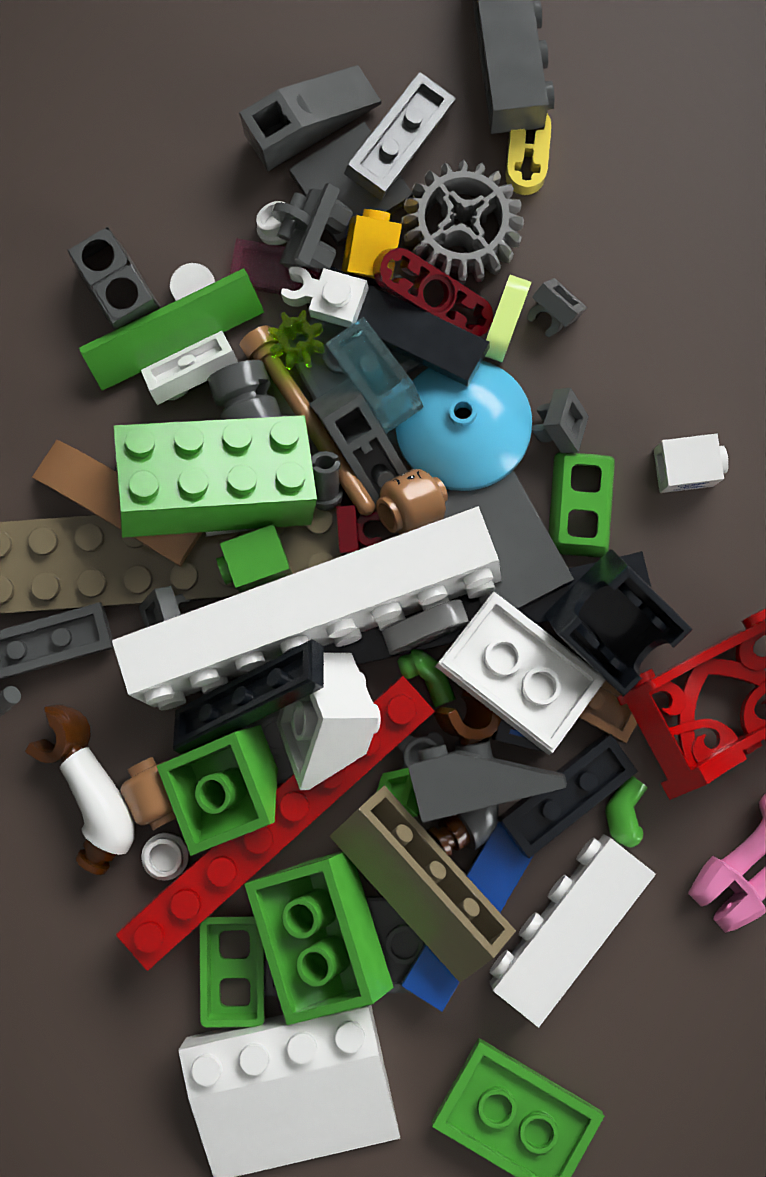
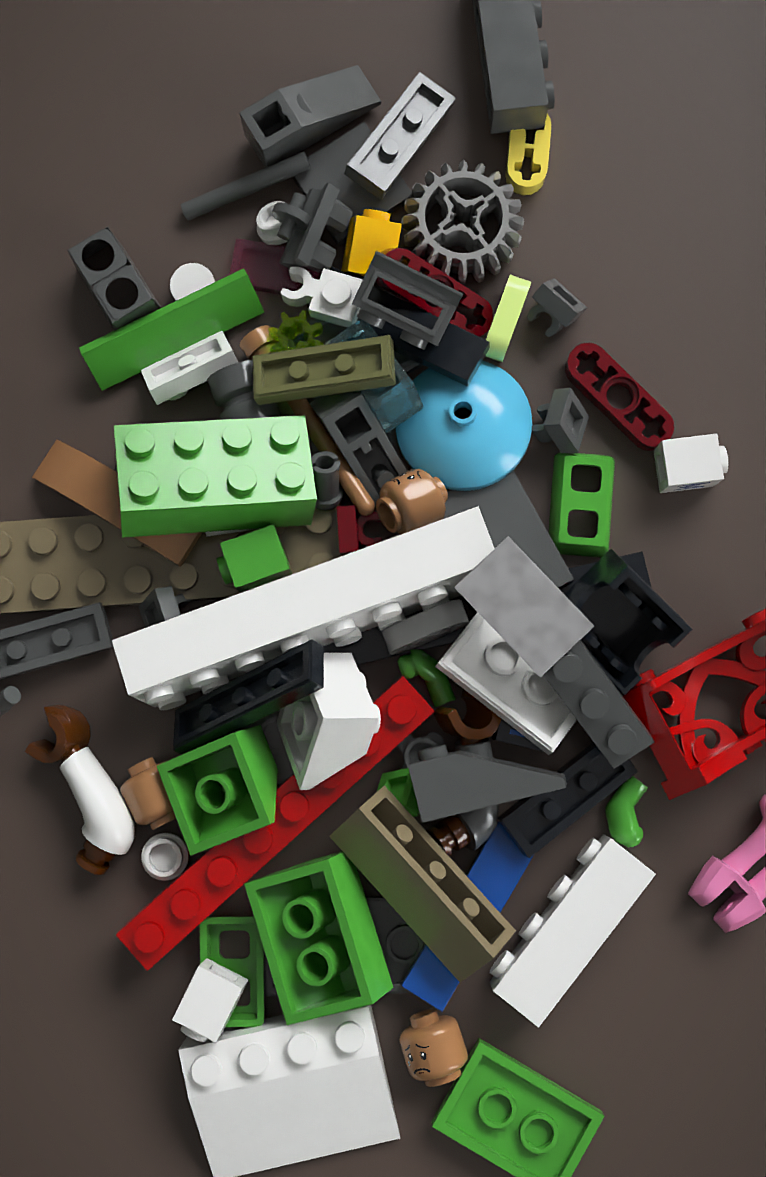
none -> white brick [172,958,248,1043]
none -> dark grey piece [181,152,311,221]
none -> olive tile [253,335,396,405]
none -> dark grey window [352,251,463,350]
none -> medium nougat head [399,1008,468,1087]
none -> flat silver sticker [454,536,594,678]
none -> dark grey plate [543,640,654,769]
none -> dark red beam [565,343,674,451]

